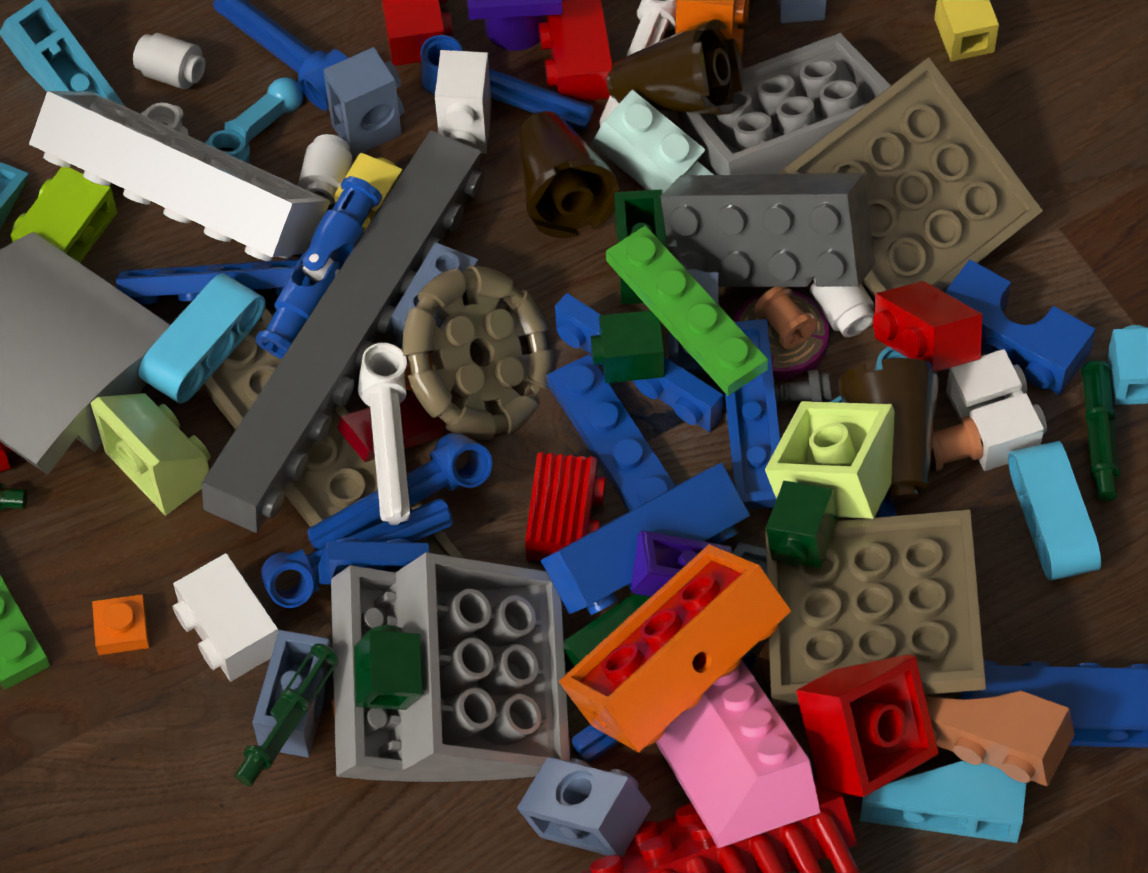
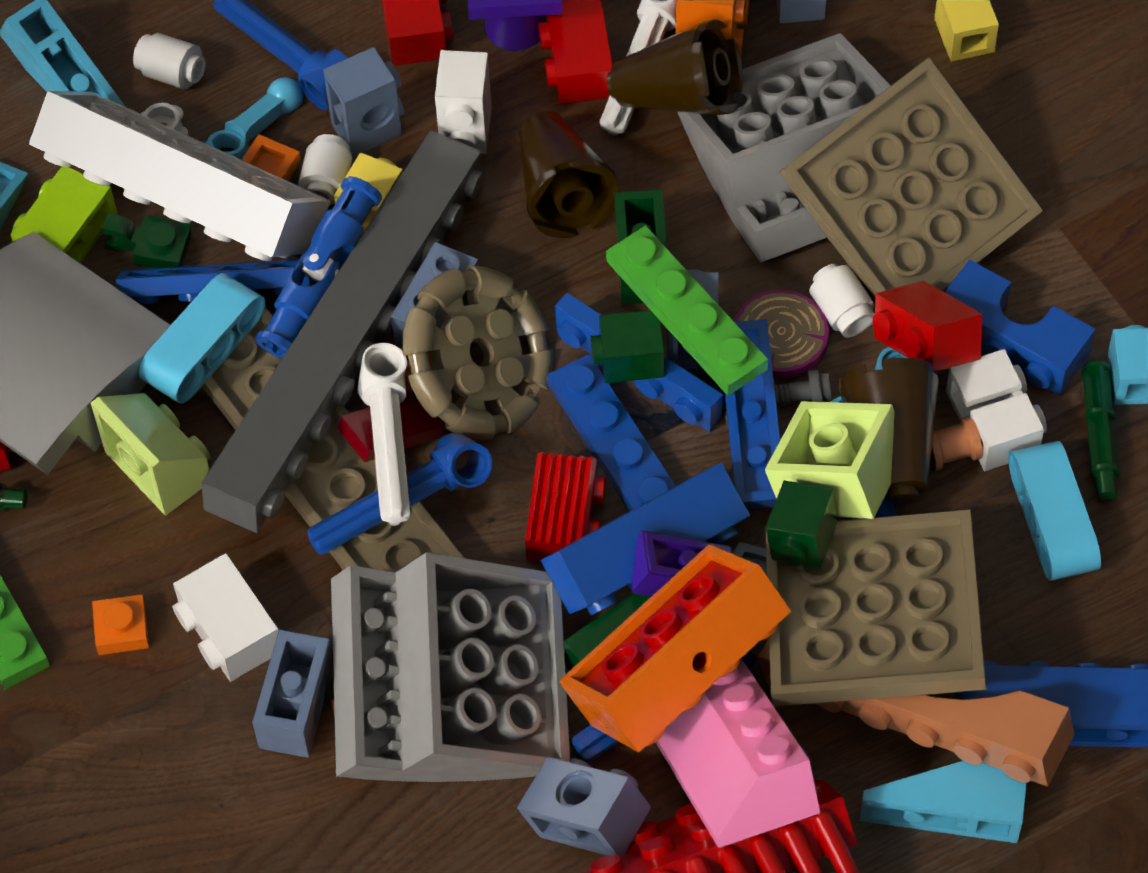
dark green piece [234,643,340,787] -> none
blue axle [261,499,453,608] -> none
blue plate [318,538,429,584] -> none
dark green brick [354,625,422,710] -> none
blue axle [421,35,593,131] -> none
light aqua brick [591,90,714,194] -> none
dark grey piece [661,173,875,287] -> none
nougat bush [754,287,818,349] -> none
red slope [796,654,939,797] -> none
none -> dark green plate [103,213,192,268]
none -> orange plate [242,134,301,181]

